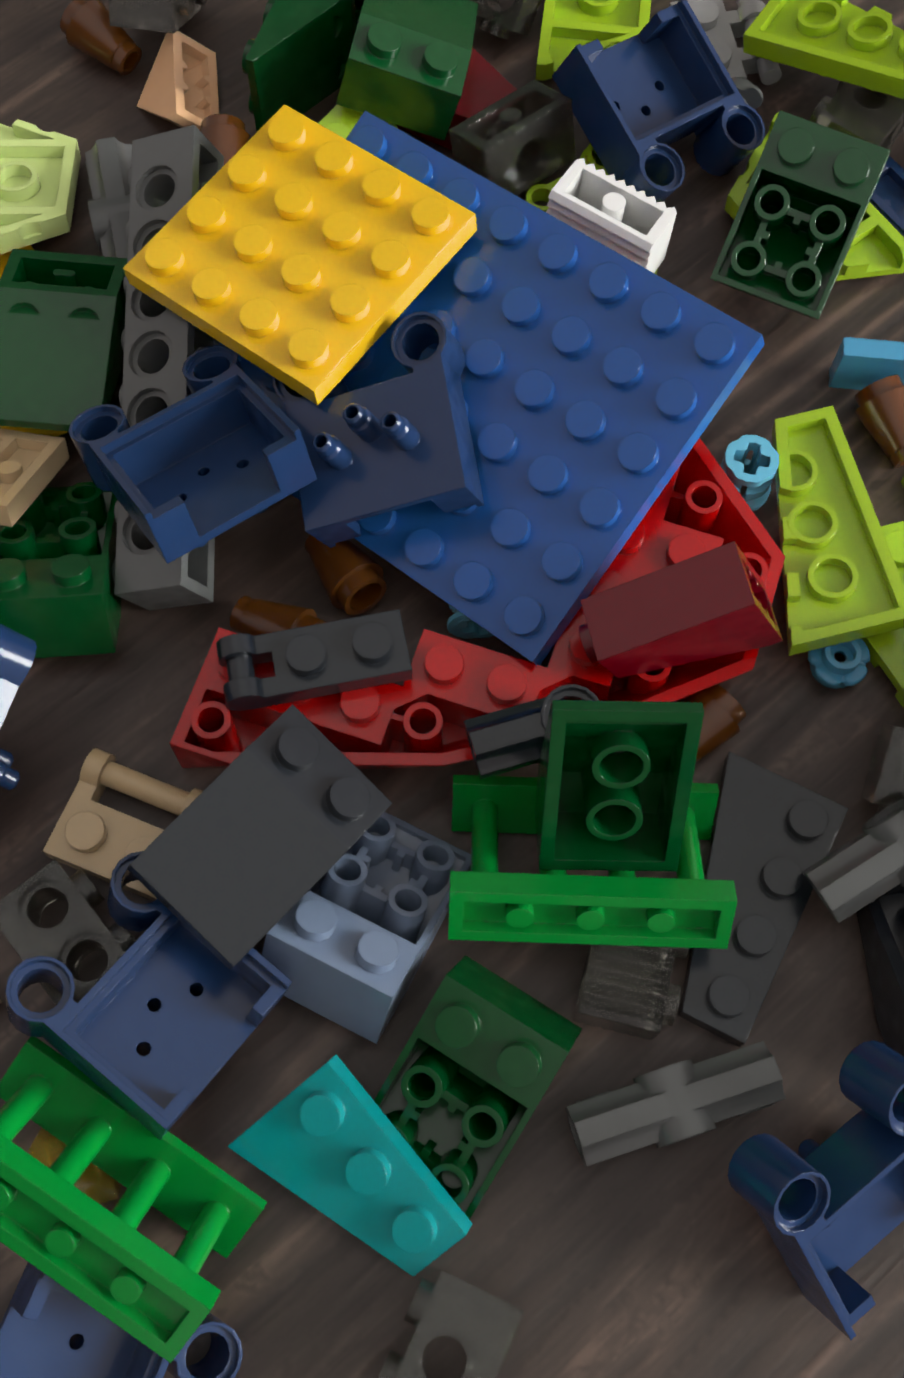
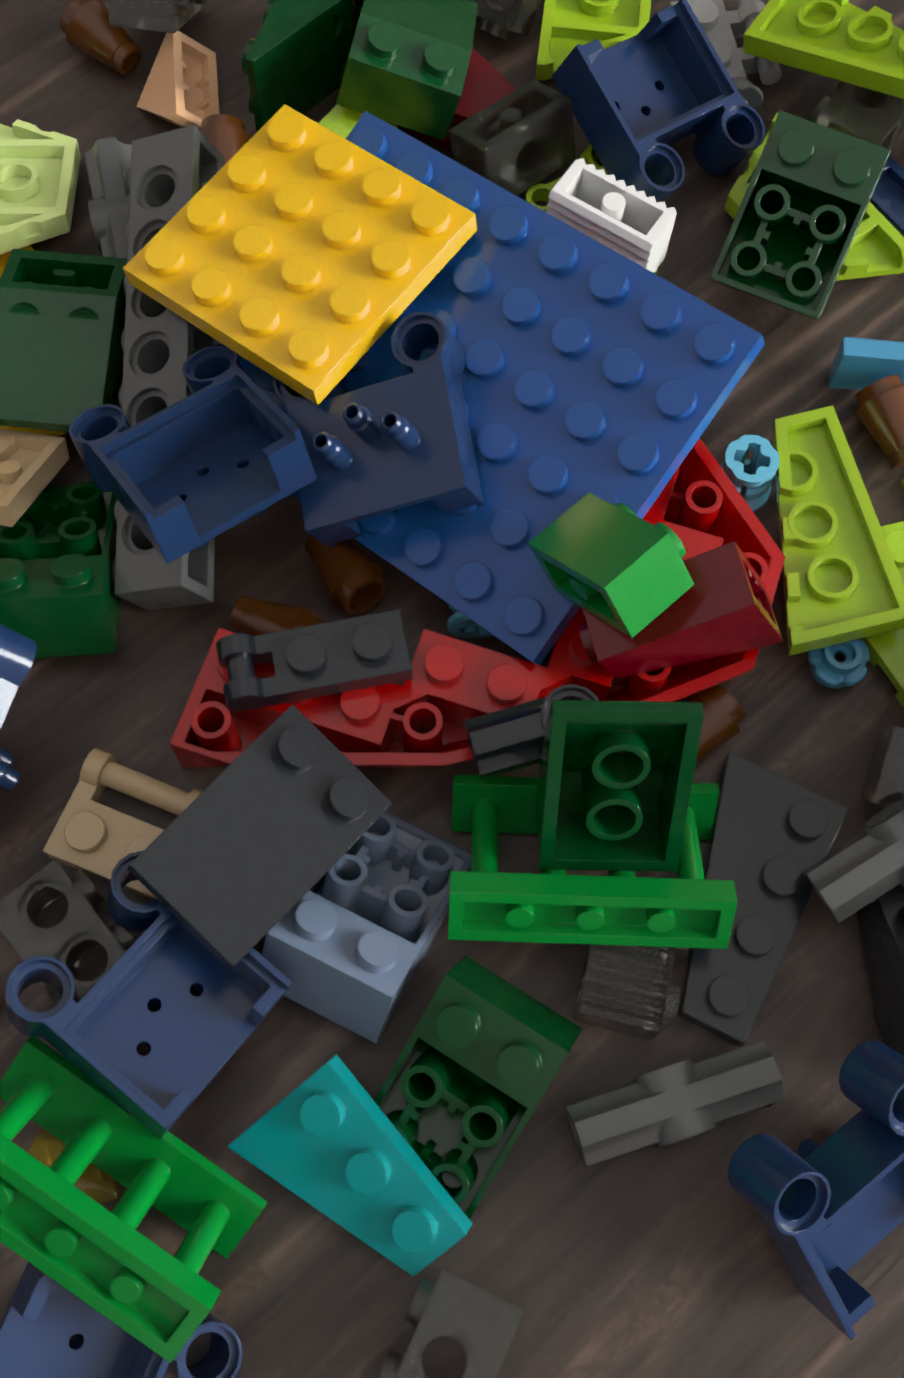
none -> green brick [528,492,694,638]

